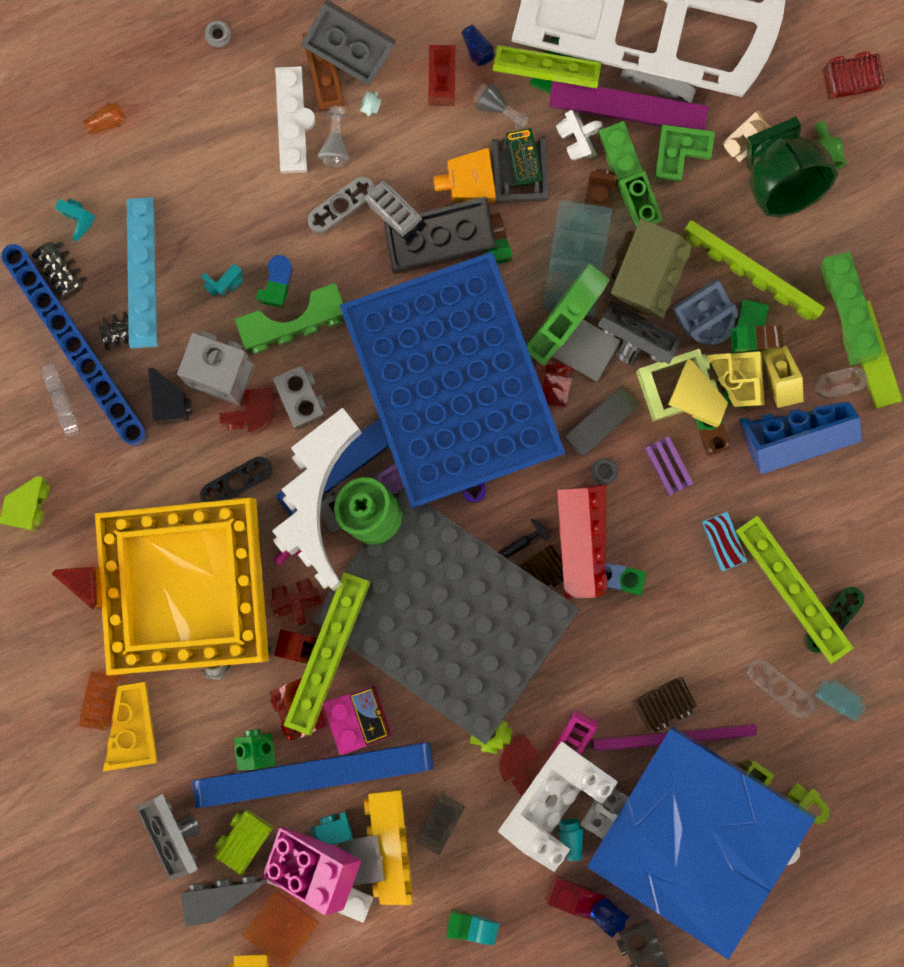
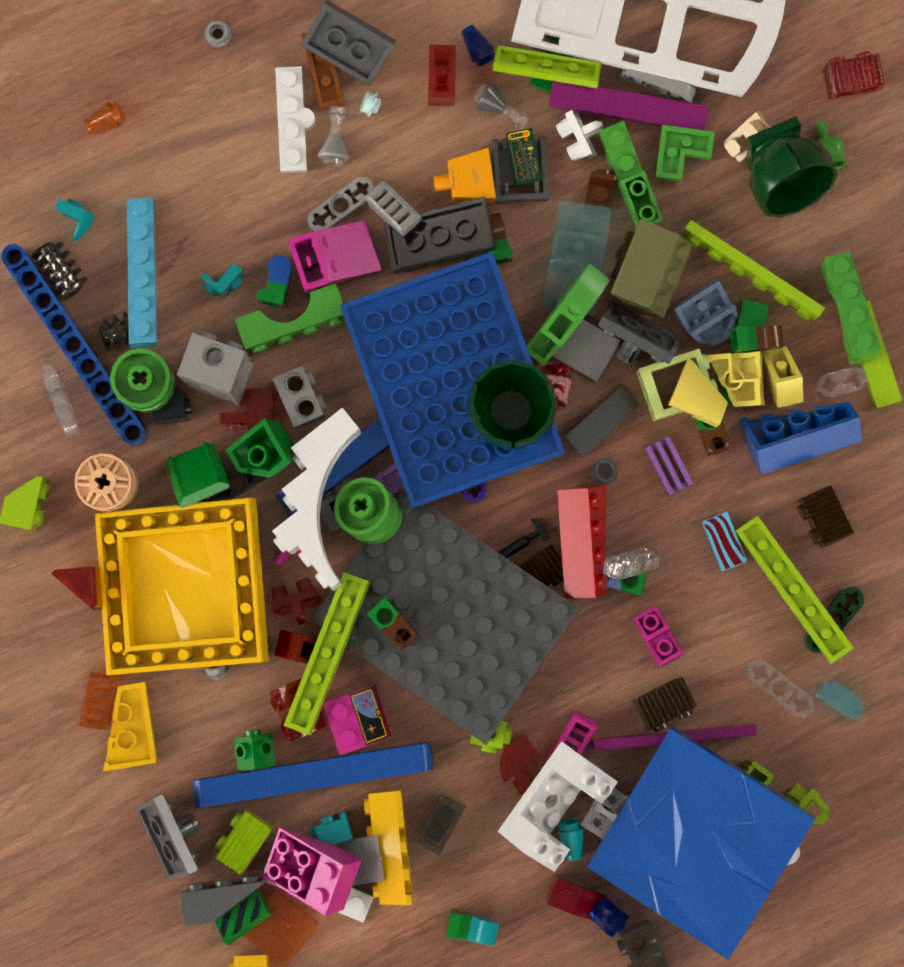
none -> light nougat wheel [74,453,139,512]
none -> bright green wheel [110,348,176,412]
none -> green slope [166,441,229,508]
none -> green tile [215,890,272,946]
none -> green slope [226,418,294,478]
none -> dark pink slope [288,221,382,296]
none -> leg [367,597,419,651]
none -> dark green plate [467,360,558,450]
none -> clear beam [602,547,661,579]
none -> dark pink slope [633,605,683,668]
none -> dark brown brick [797,485,854,548]

